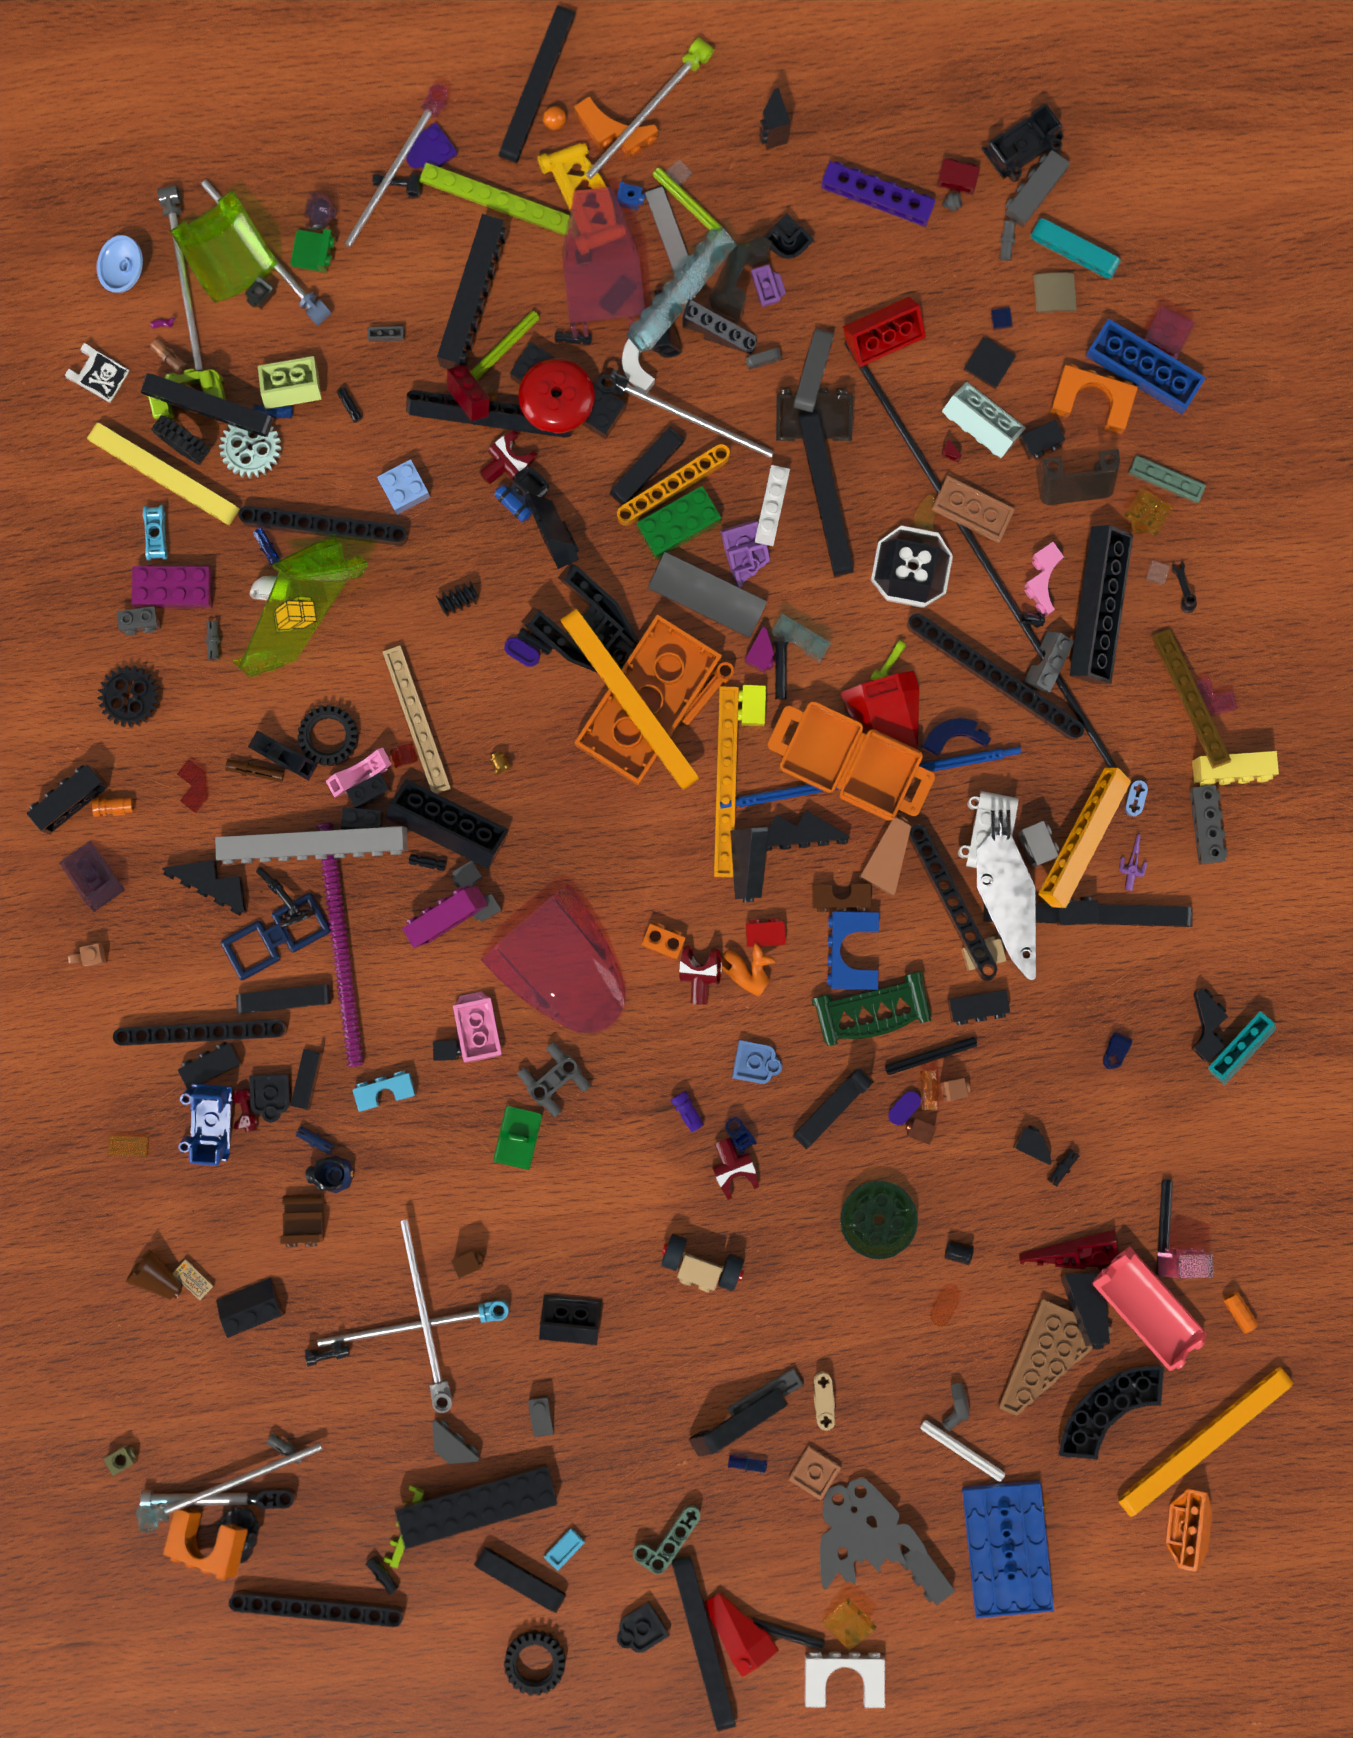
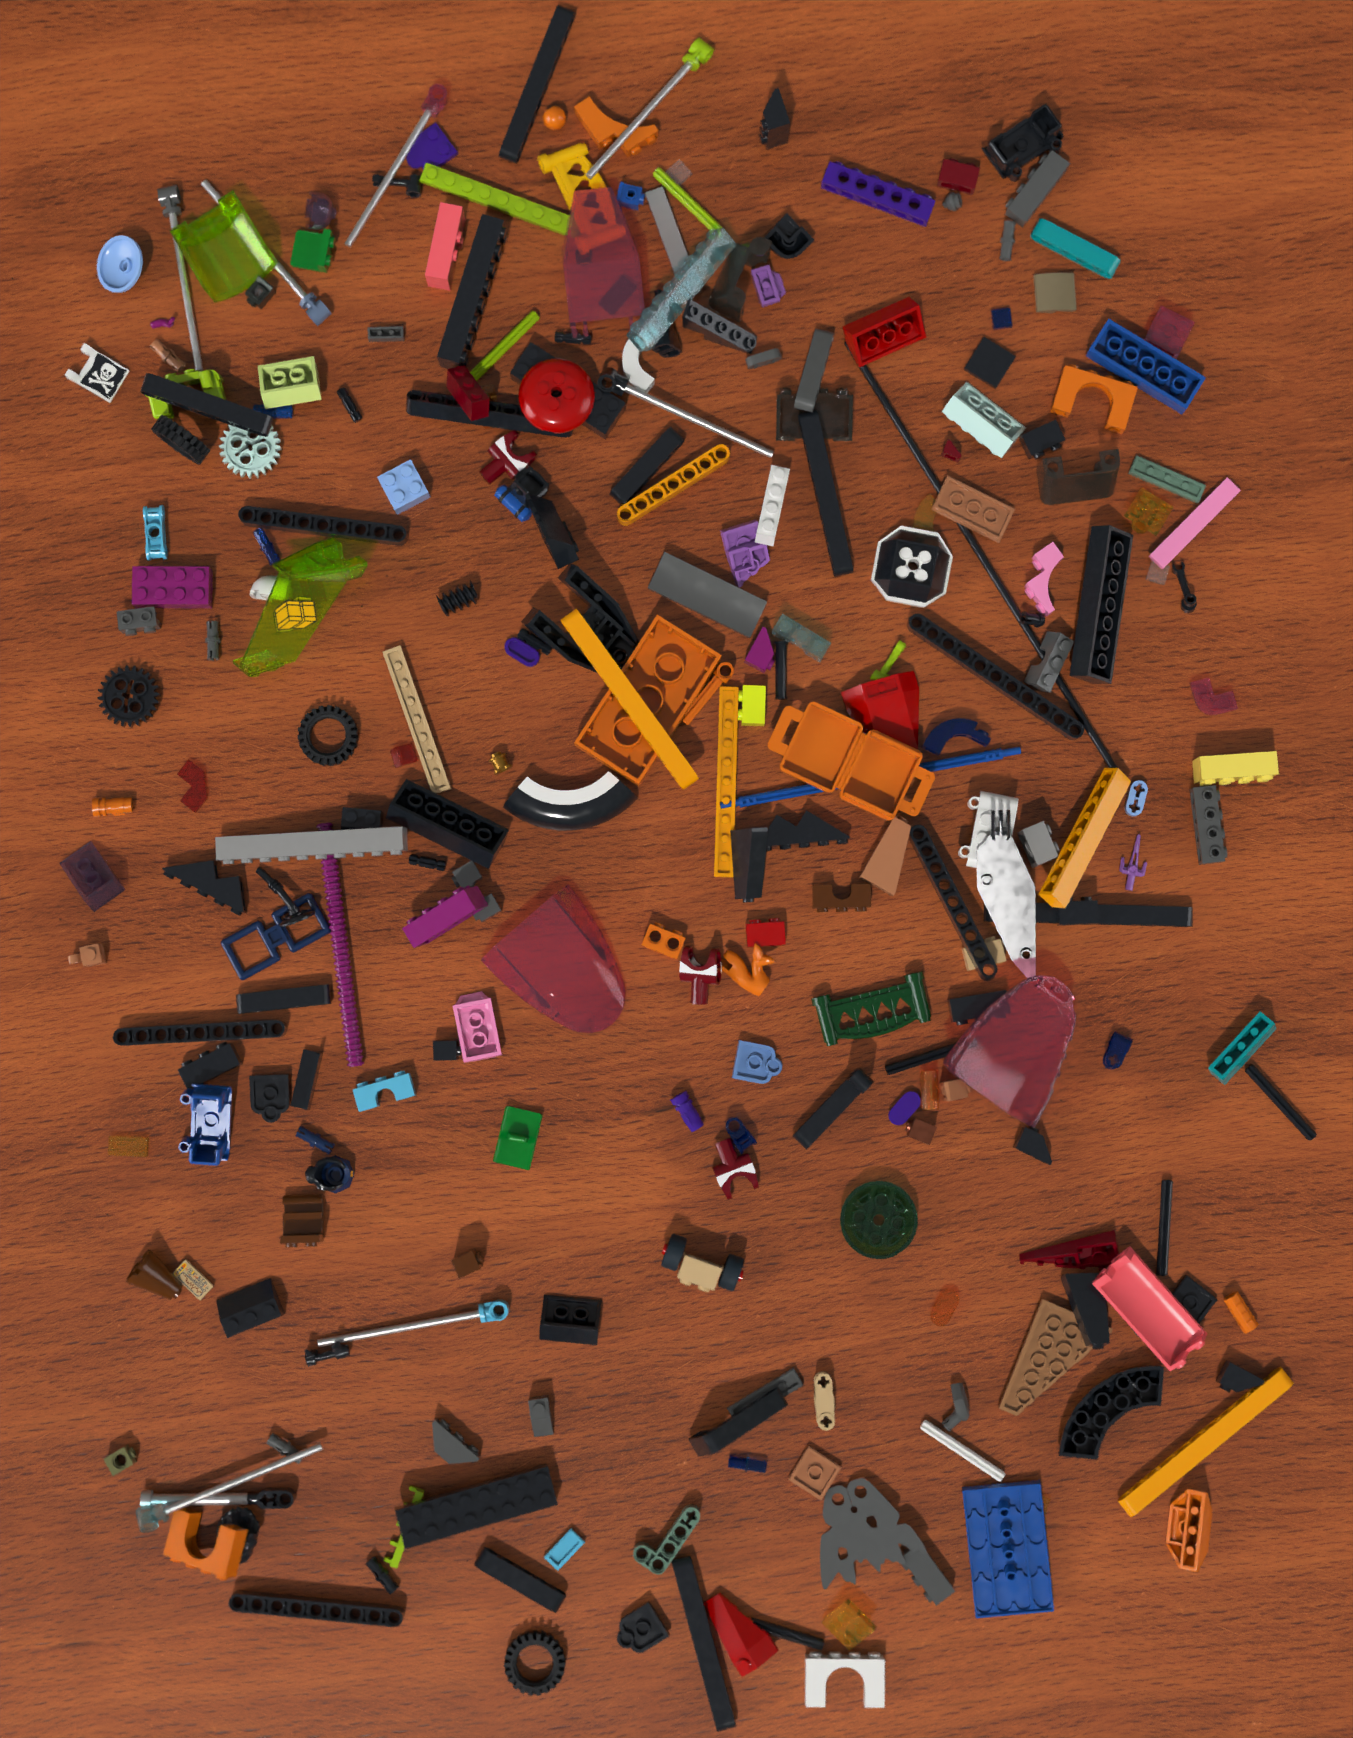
black brick [26,765,110,835] -> none
light yellow beam [87,422,240,525] -> none
reddish brown pin [225,759,285,783] -> none
dark red piece [232,1088,257,1133] -> none
black arch [248,730,318,781] -> none
bright pink arch [326,748,392,798] -> none
black brick [346,773,391,809] -> none
flat silver piece [400,1219,453,1413] -> none
dark grey piece [517,1042,592,1118] -> none
green brick [636,486,721,560] -> none
blue arch [827,911,879,990] -> none
black piece [945,1239,974,1265] -> none
black pin [1047,1149,1080,1187] -> none
pearl gold tile [1152,629,1231,769] -> none
clear pink brick [1158,1248,1213,1279] -> none
black arch [1191,988,1228,1062] -> none
none -> coral brick [425,202,466,291]
none -> black brick [503,771,638,831]
none -> clear pink windscreen [943,975,1077,1127]
none -> bright pink tile [1149,477,1241,569]
none -> black tile [1172,1275,1218,1324]
none -> black slope [1215,1360,1265,1393]
none -> black axle [1245,1064,1317,1141]

